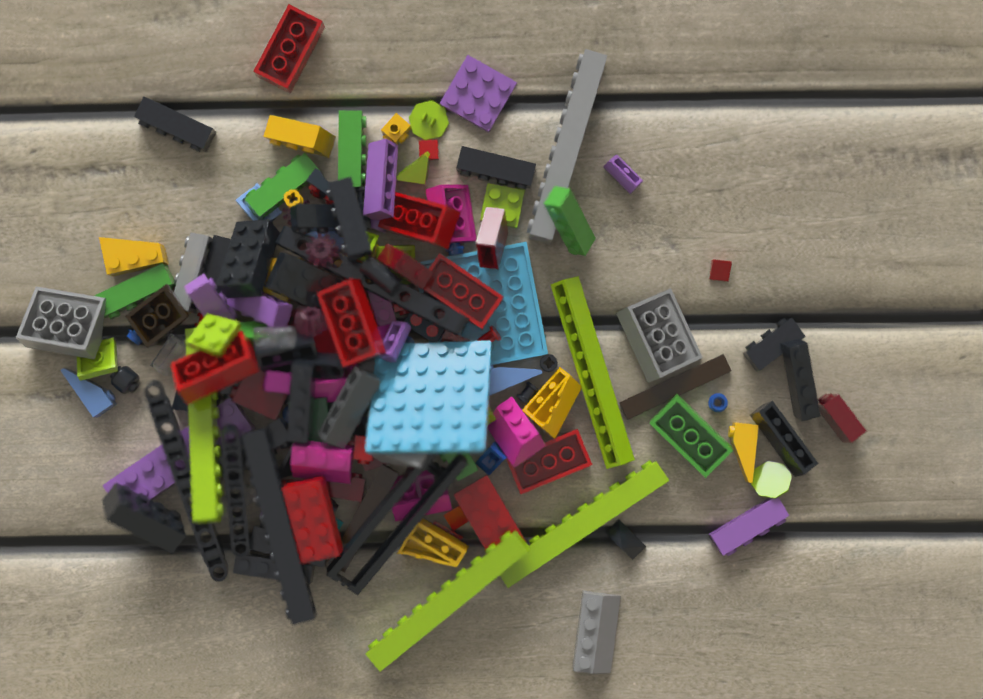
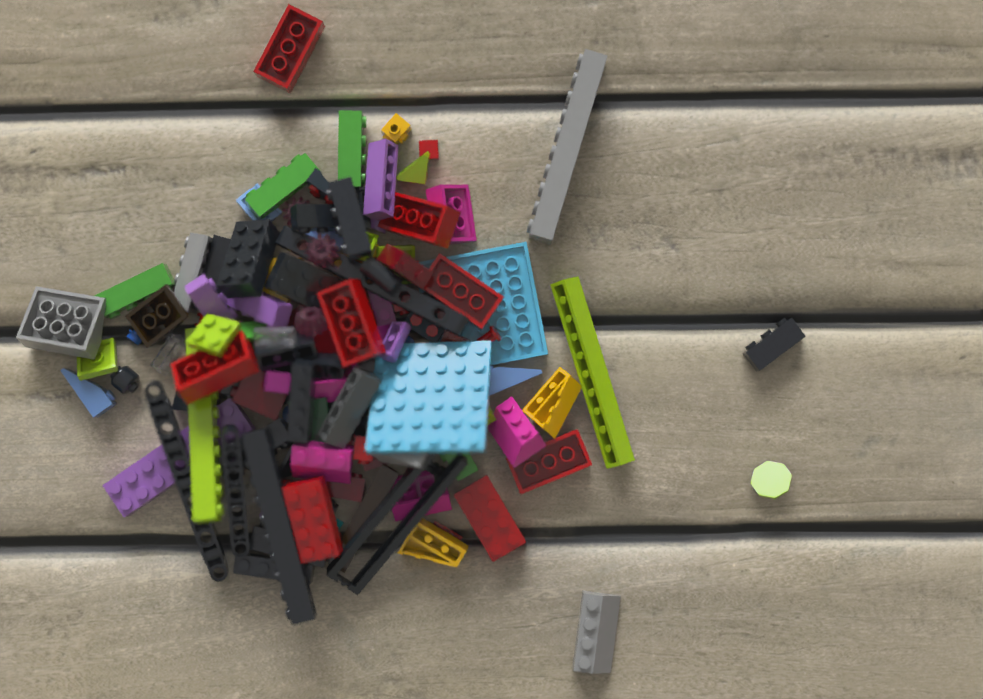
yellow wedge [99,237,168,277] -> none
black brick [102,483,186,553] -> none
black brick [134,97,216,153] -> none
yellow wedge [263,115,336,158] -> none
yellow bush [284,189,304,208] -> none
lime brick [365,530,530,672] -> none
lime piece [409,100,449,140] -> none
medium lavender plate [439,55,517,133] -> none
red slope [443,505,469,531] -> none
blue plate [446,243,465,256] -> none
black brick [456,146,536,190] -> none
blue slope [475,441,507,476] -> none
brick [476,207,508,269] -> none
lime plate [480,183,525,228] -> none
lime brick [500,460,669,588] -> none
black bush [516,381,539,405] -> none
black bush [540,354,558,372] -> none
bright green brick [544,186,596,256] -> none
medium lavender brick [603,154,643,194] -> none
black slope [605,519,646,560] -> none
light grey slope [616,288,703,383] -> none
dark brown tile [619,354,731,420] -> none
bright green brick [650,394,733,478] -> none
blue plate [708,393,728,412] -> none
red slope [709,259,732,282] -> none
medium lavender brick [709,497,790,556] -> none
yellow slope [728,422,759,483] -> none
black brick [750,401,819,477] -> none
black brick [781,339,821,422] -> none
dark red brick [818,393,867,443] -> none

